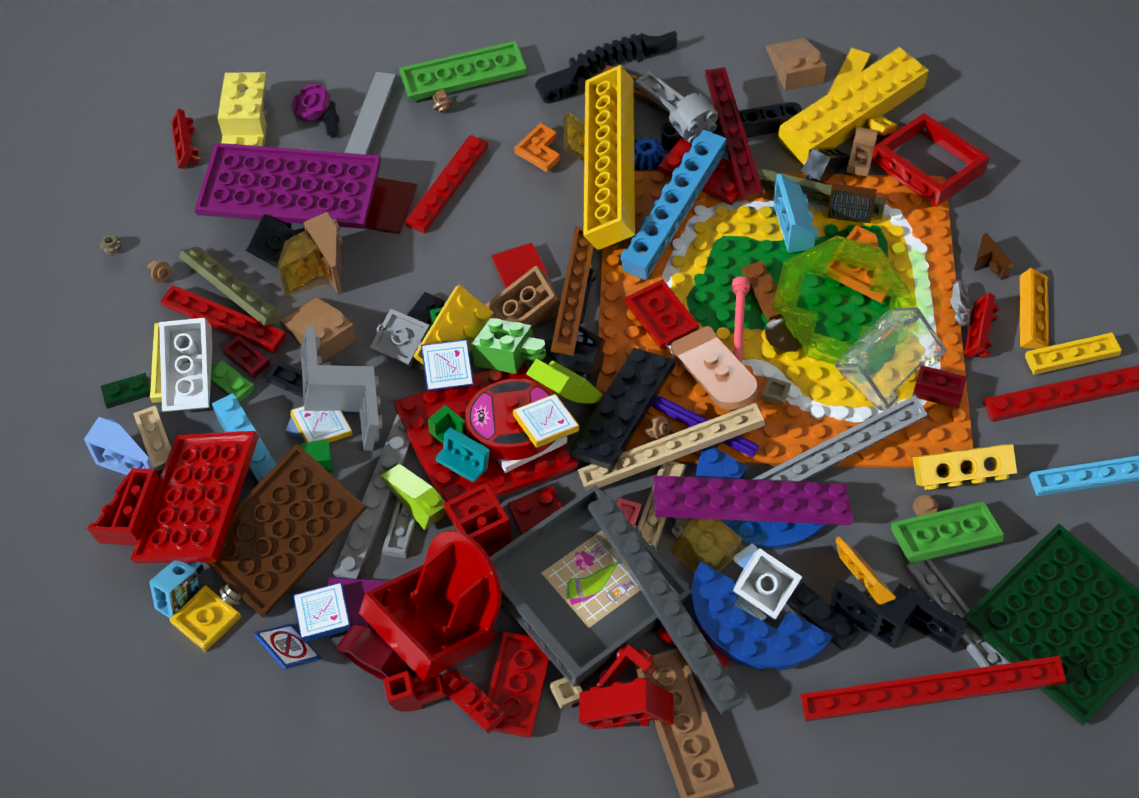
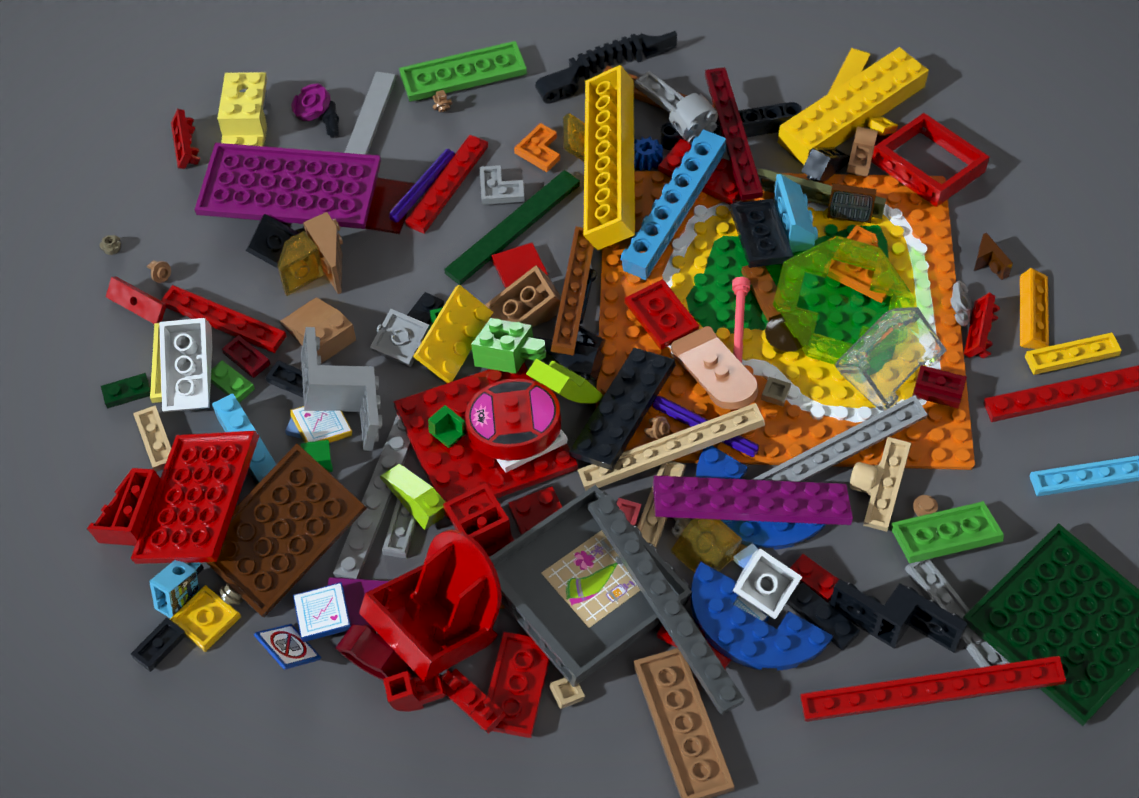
light blue slope [84,417,154,475] -> none
olive plate [179,247,283,326] -> none
white tile [421,339,474,392] -> none
teal bracket [436,428,490,482] -> none
tile [513,394,579,448] -> none
red wedge [579,678,674,730] -> none
red bracket [597,644,658,687] -> none
medium nougat slope [766,38,826,91] -> none
light orange slope [835,536,896,605] -> none
yellow brick [913,444,1017,490] -> none
none -> red tile [105,277,167,324]
none -> black plate [131,617,187,672]
none -> dark purple axle [389,149,455,223]
none -> dark green tile [444,170,580,285]
none -> light grey plate [480,165,525,205]
none -> black plate [730,199,794,268]
none -> red plate [790,554,839,603]
none -> tan plate [850,437,911,532]

